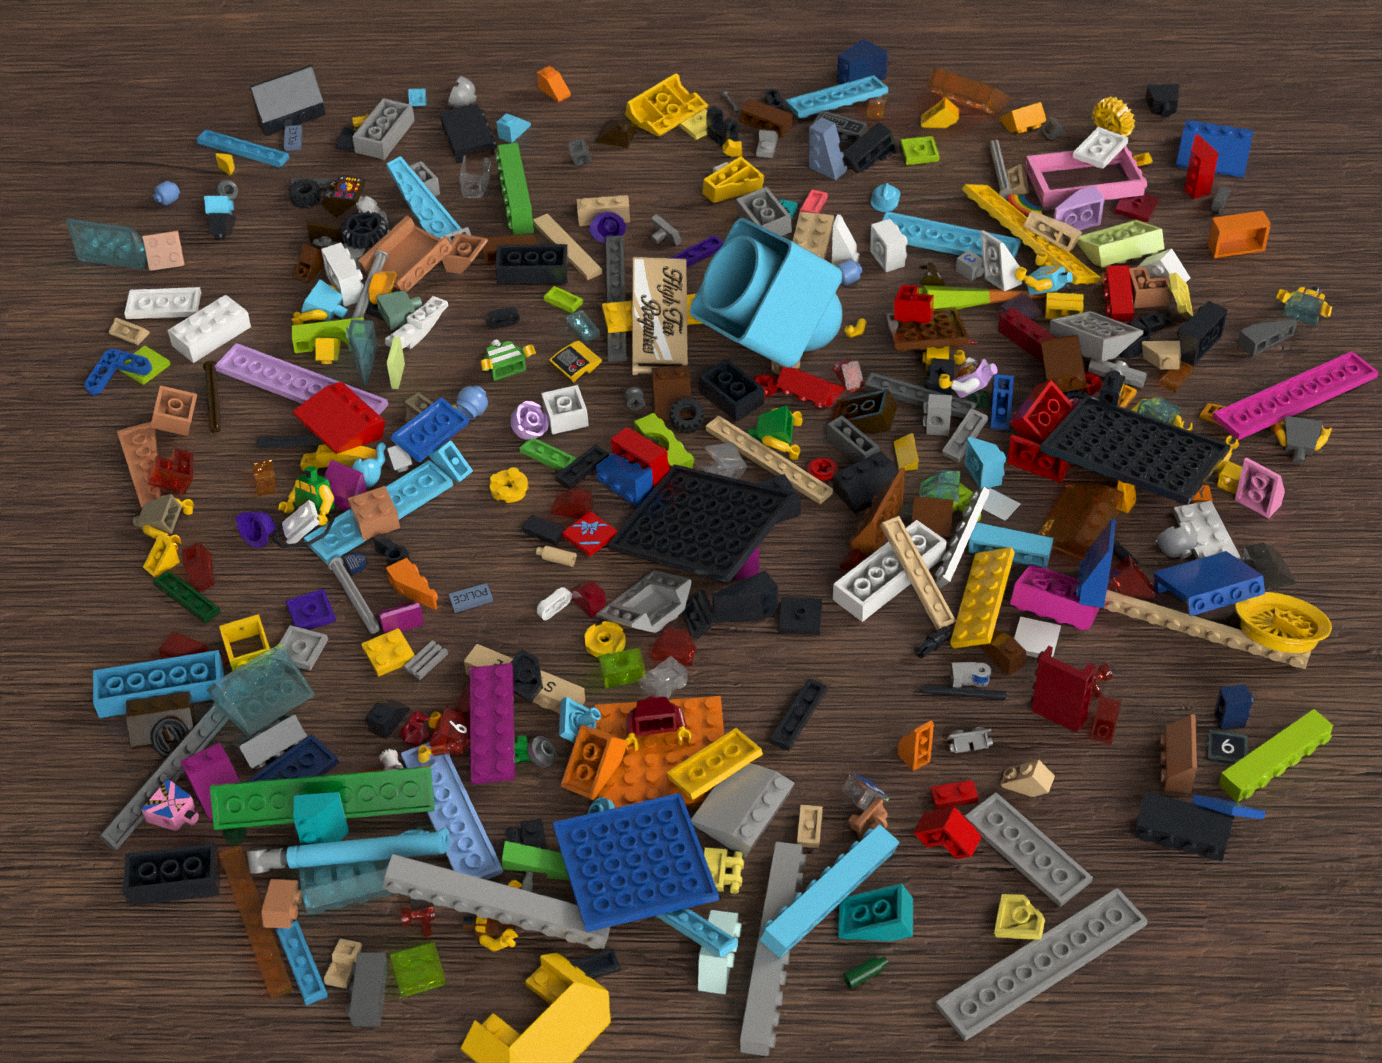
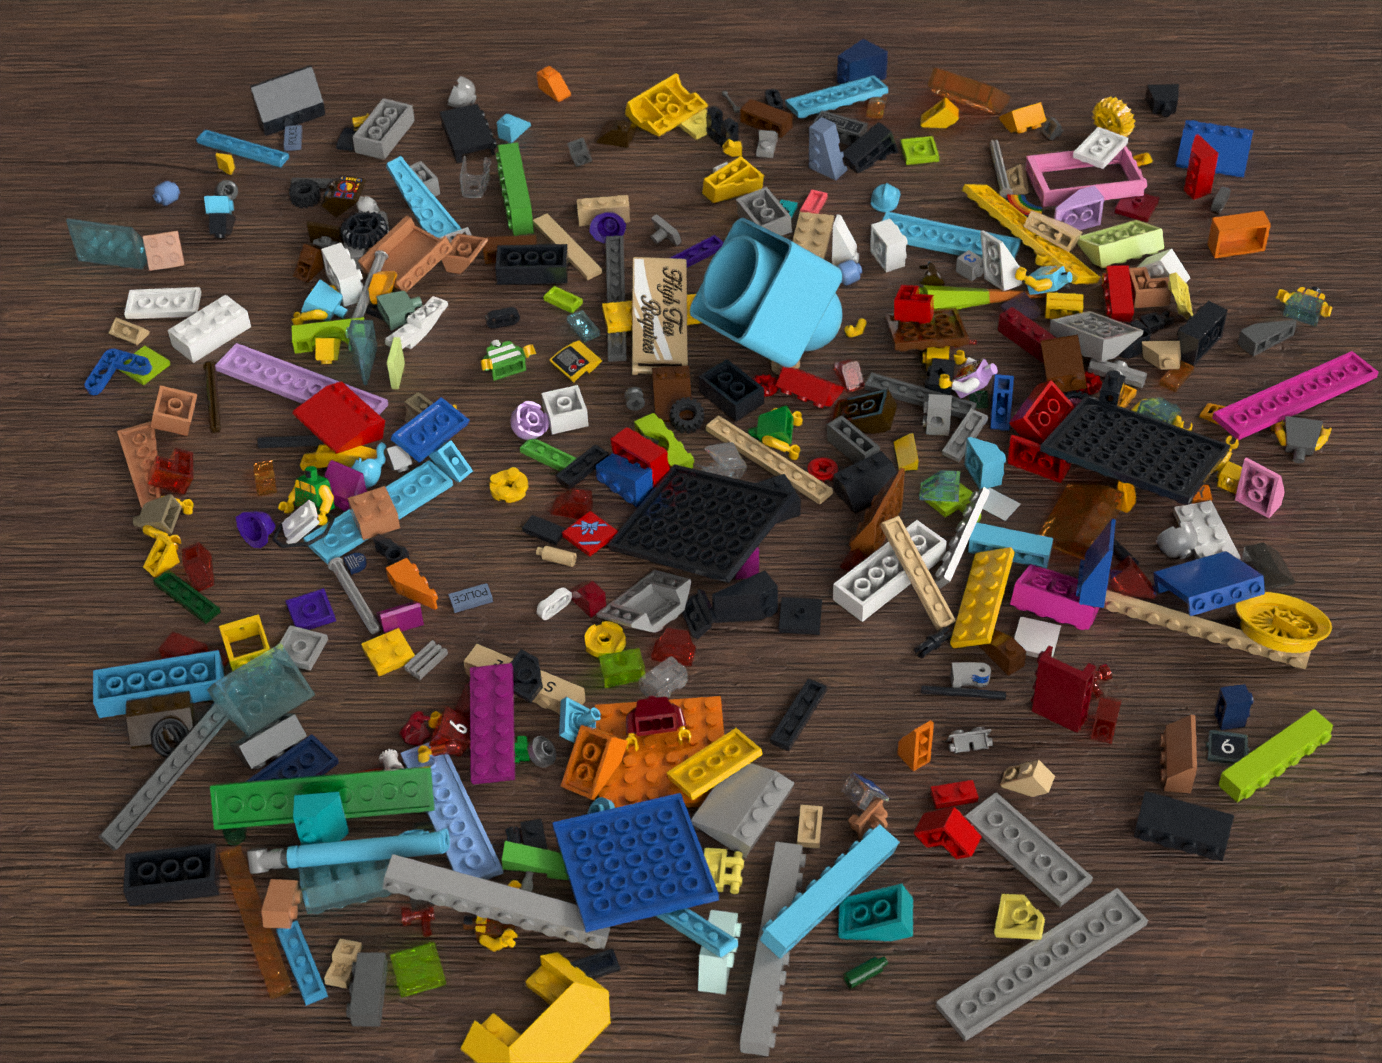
bright pink torso [141,779,199,831] -> none
magenta slope [180,742,240,821] -> none
black slope [366,700,410,740] -> none
medium azure tile [409,89,426,106] -> none
medium blue piece [455,385,488,420] -> none
reddish brown tile [912,496,954,539] -> none
blue tile [1192,795,1266,820] -> none

